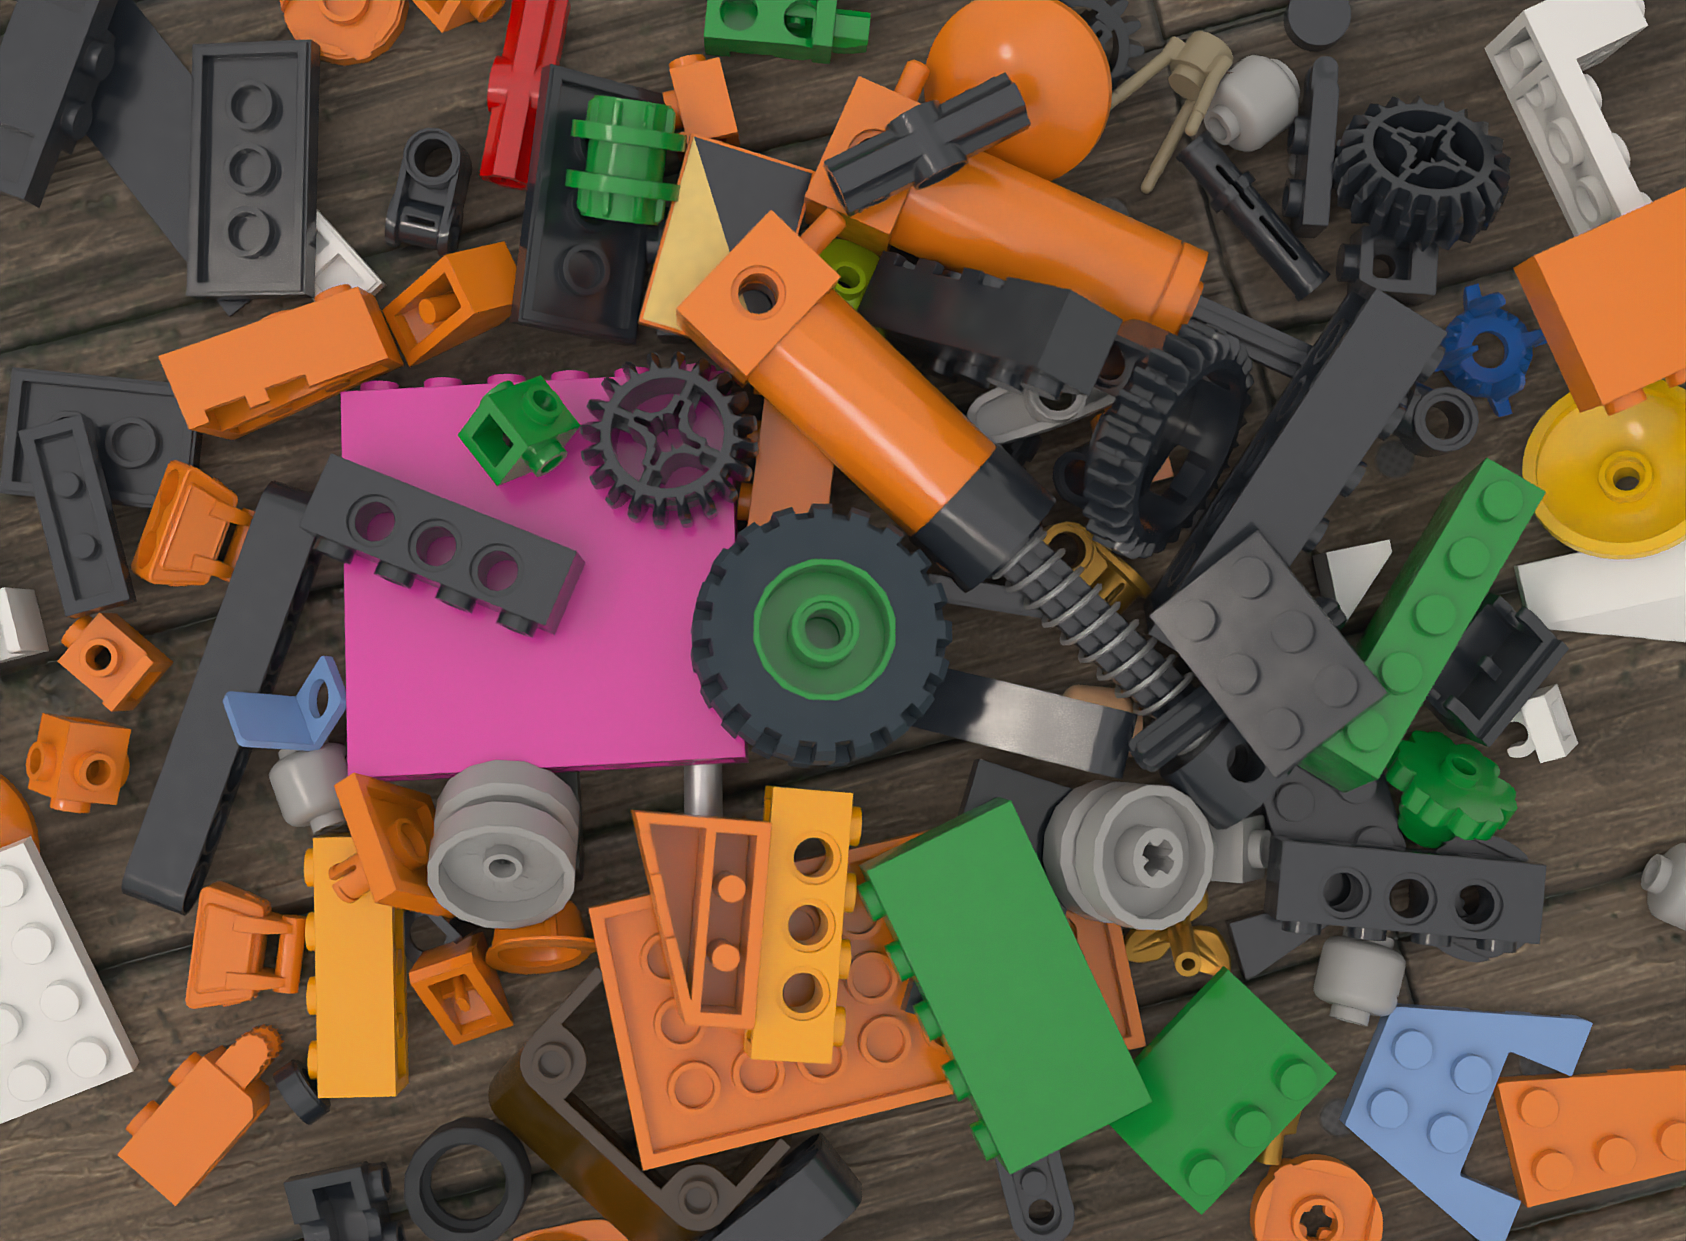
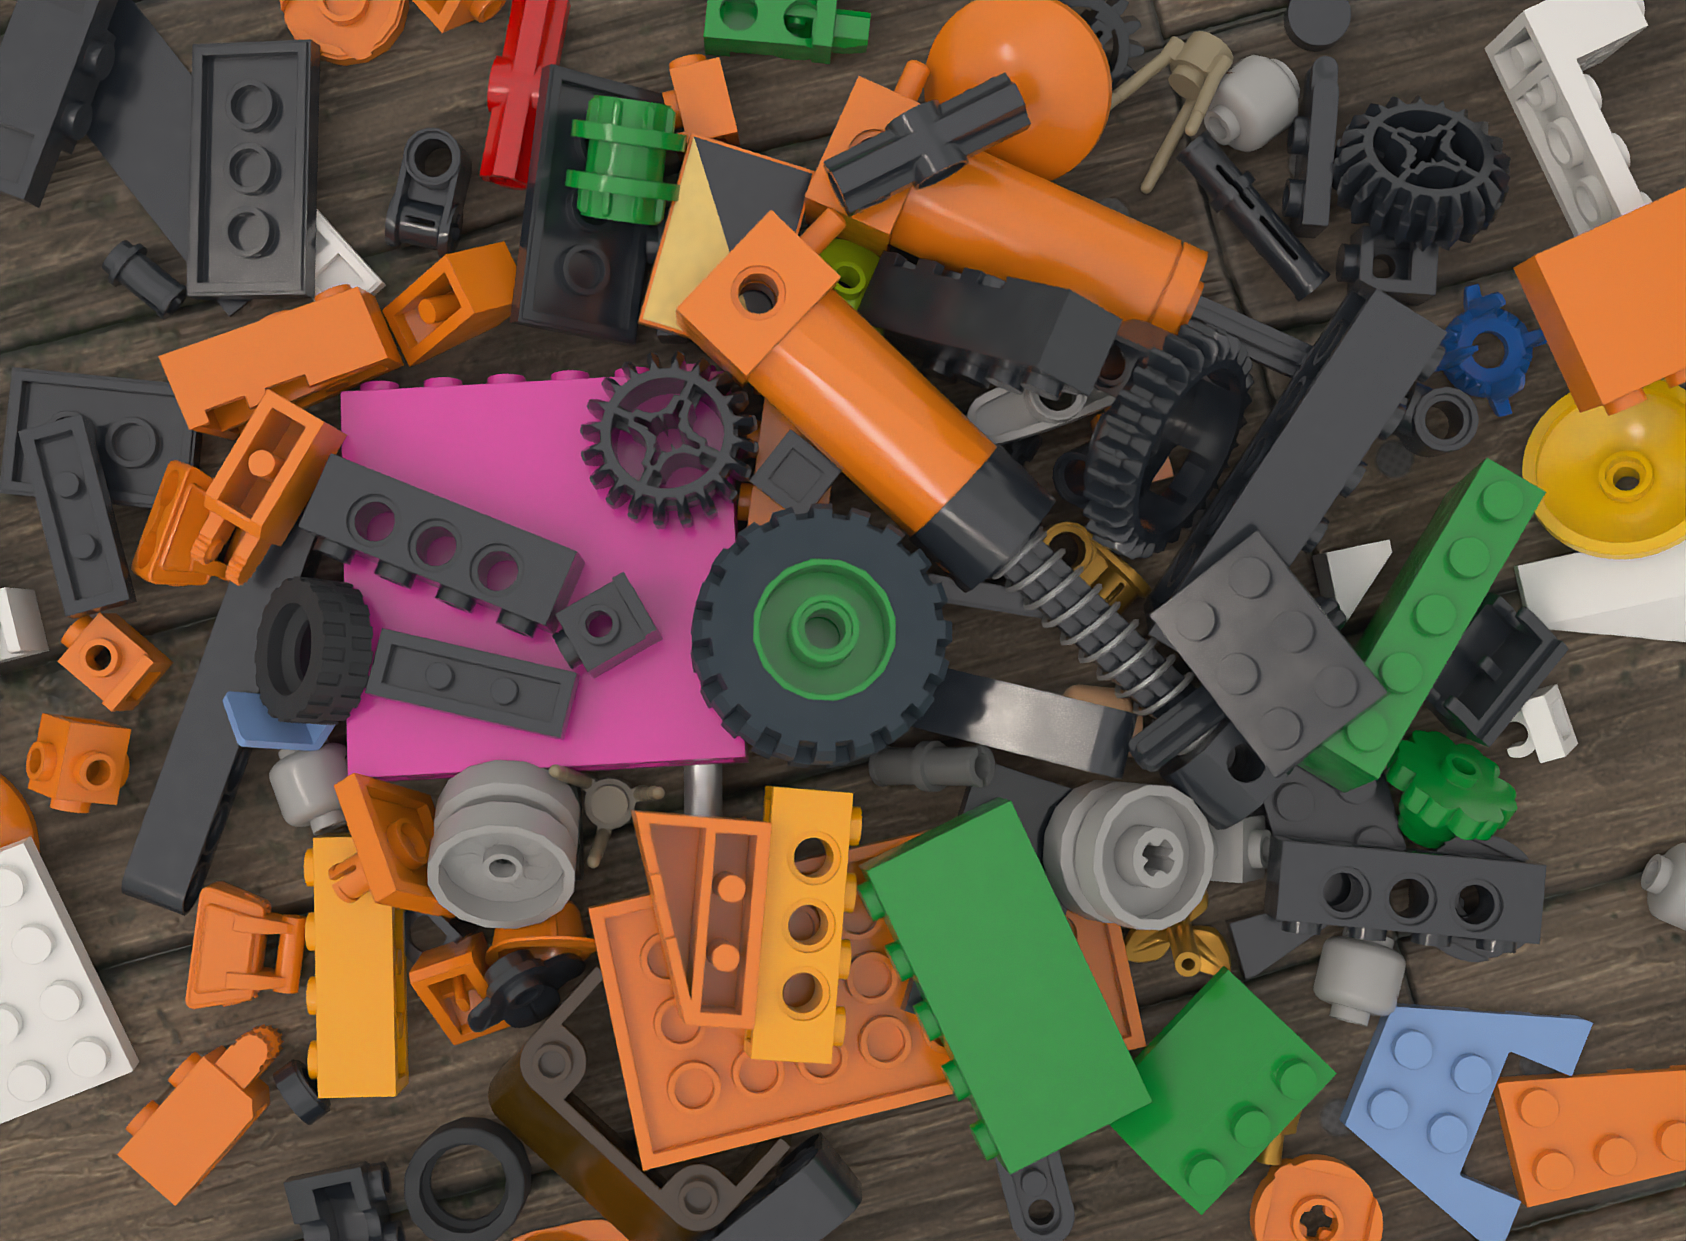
green brick [457,375,581,486] -> none
none -> black pin [102,240,187,320]
none -> orange hinge [190,389,347,586]
none -> black tyre [254,576,373,725]
none -> black plate [365,628,580,741]
none -> black plate [467,949,586,1033]
none -> dark tan plant [549,764,665,868]
none -> black brick [552,572,663,678]
none -> black plate [750,429,842,514]
none -> dark grey pin [868,741,995,792]

